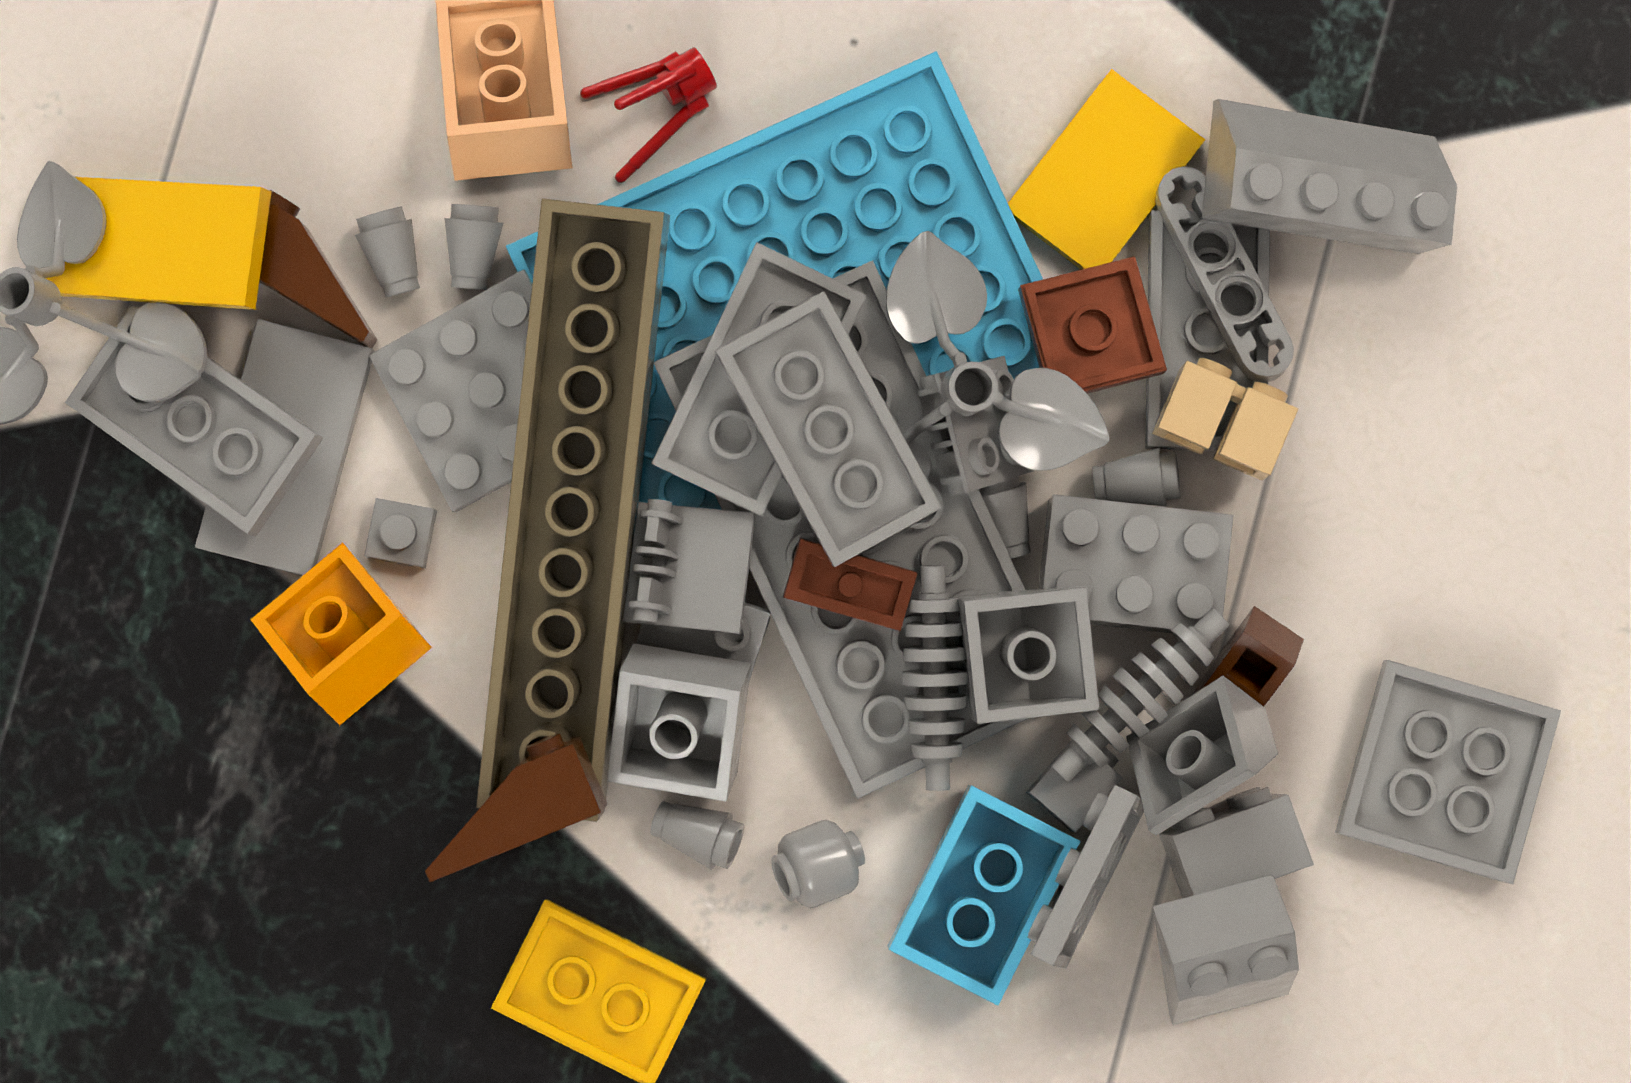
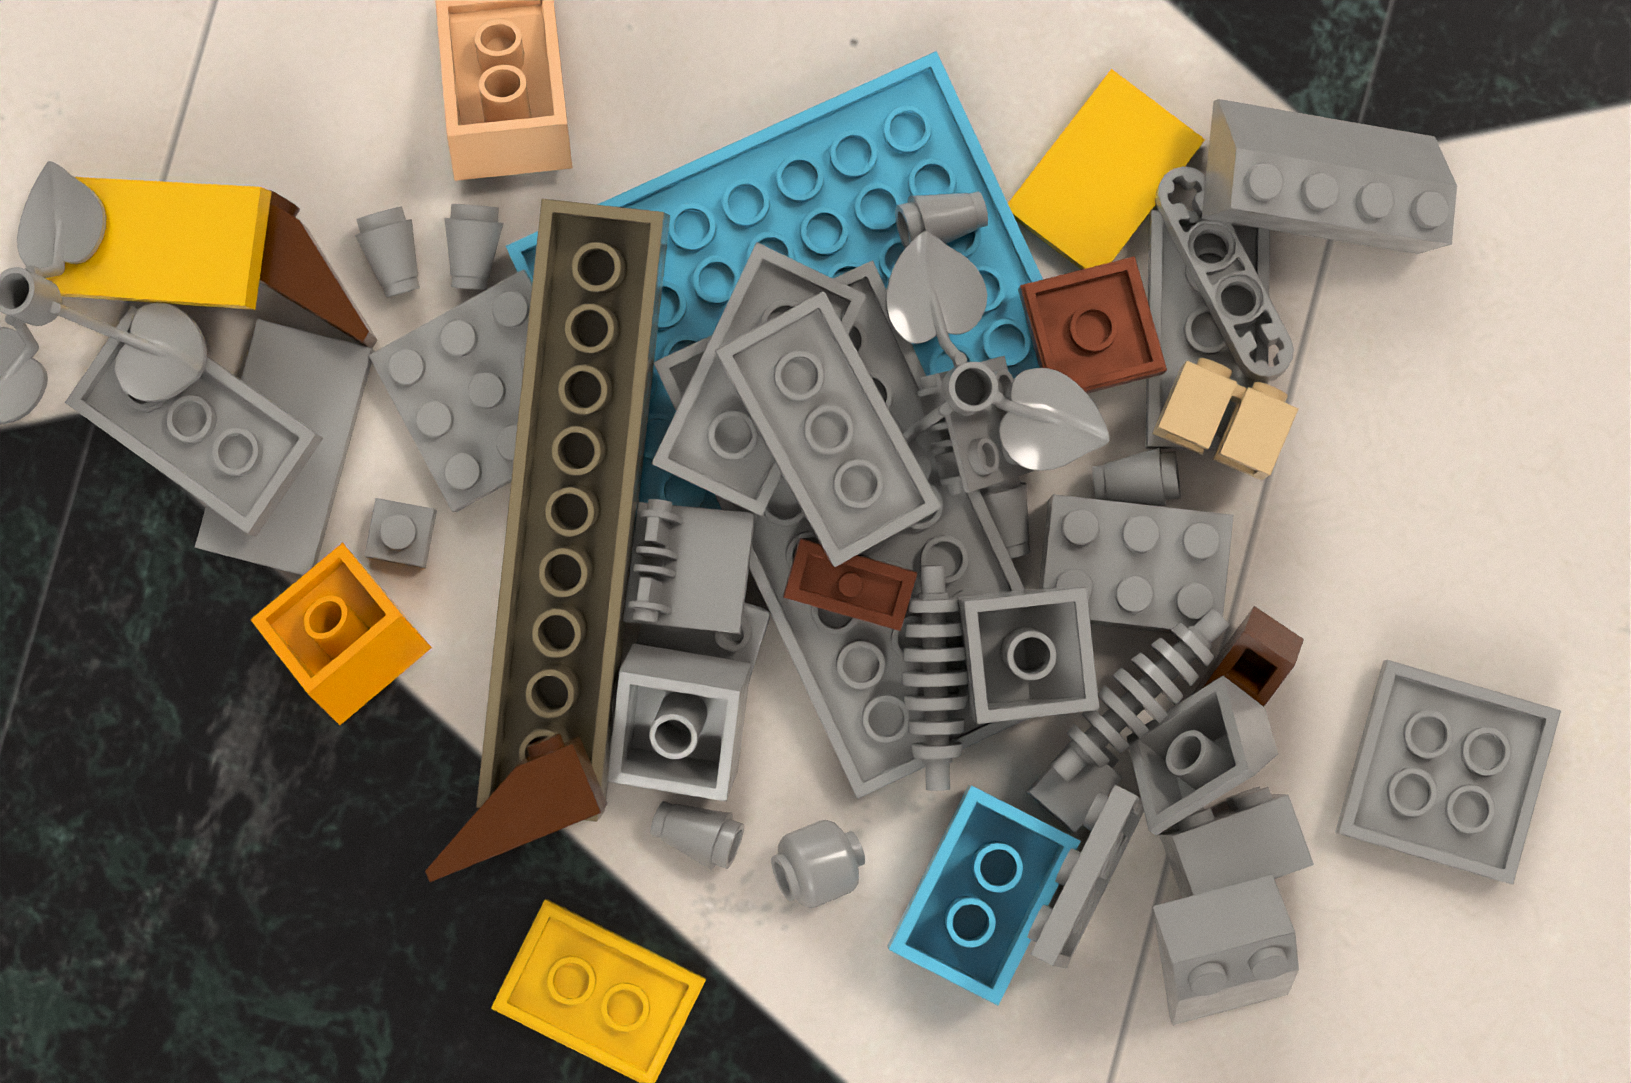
red plant [580,47,717,183] -> none
none -> light grey cone [895,191,988,248]

